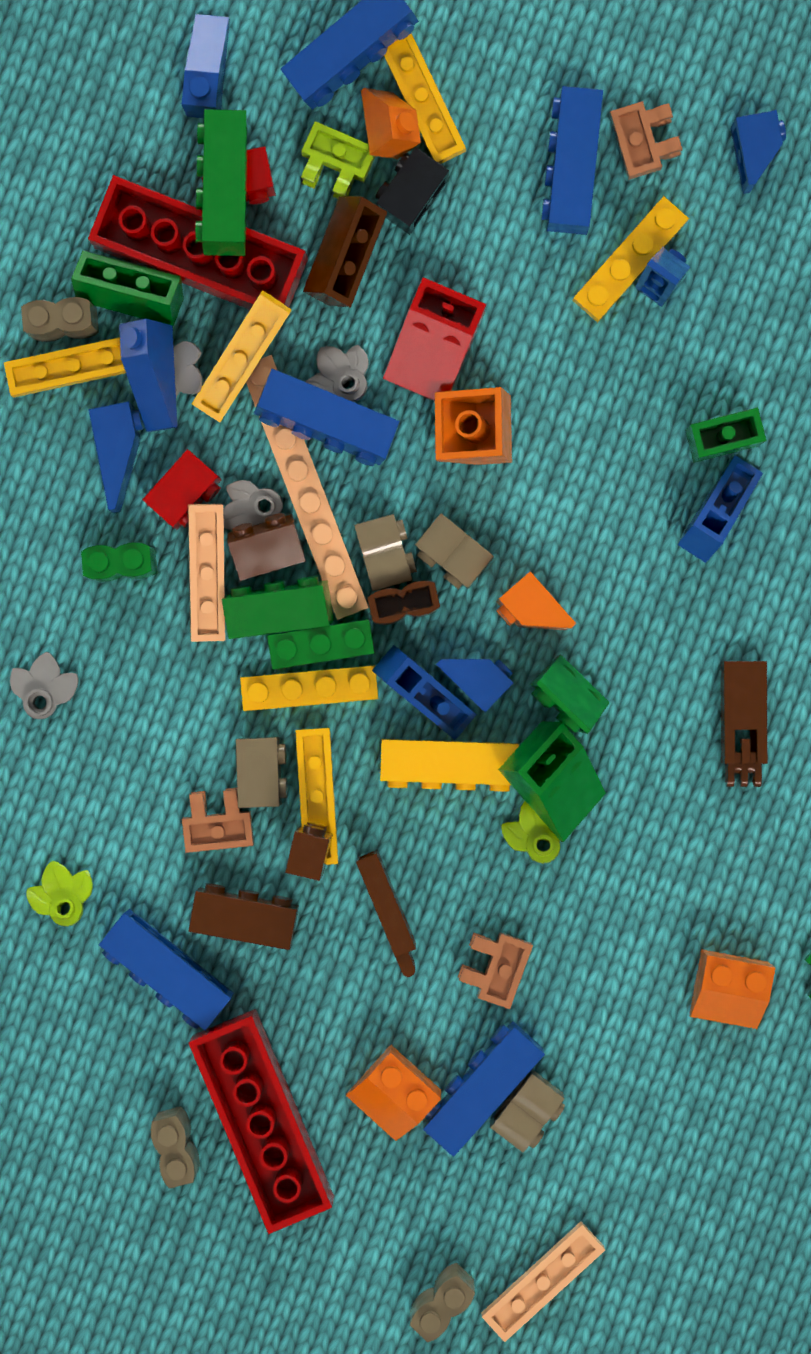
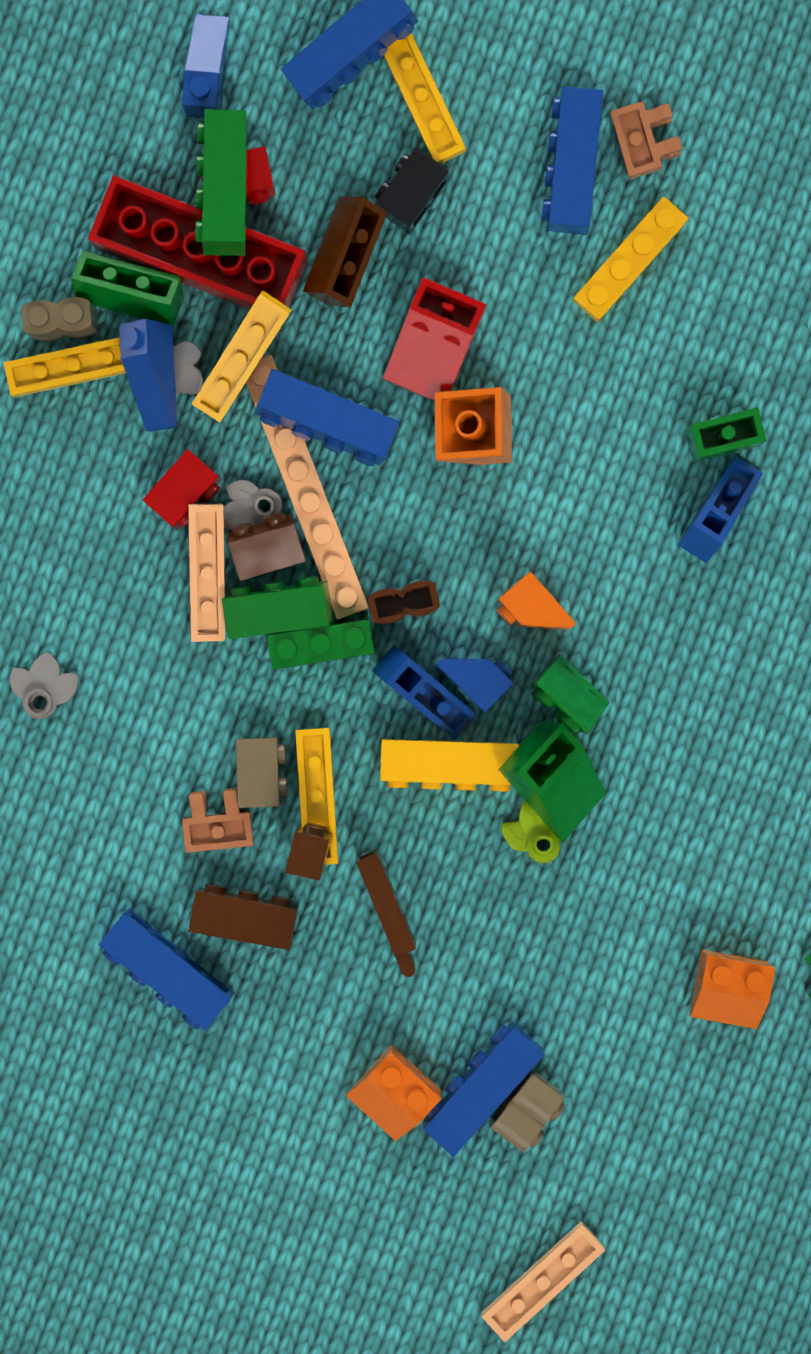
lime plate [26,861,93,927] -> none
green brick [81,543,157,582] -> none
blue slope [88,401,144,513] -> none
dark tan brick [151,1106,200,1188] -> none
red brick [188,1009,334,1234] -> none
yellow plate [240,665,379,711] -> none
lime plate [301,121,376,199] -> none
light grey plate [306,344,369,402] -> none
dark tan brick [354,514,417,591] -> none
orange slope [361,88,421,159] -> none
dark tan brick [410,1263,475,1342] -> none
dark tan brick [415,513,494,590] -> none
nougat plate [458,932,533,1009] -> none
blue slope [635,247,690,307] -> none
reddish brown hinge [721,661,768,787] -> none
blue slope [730,110,786,194] -> none

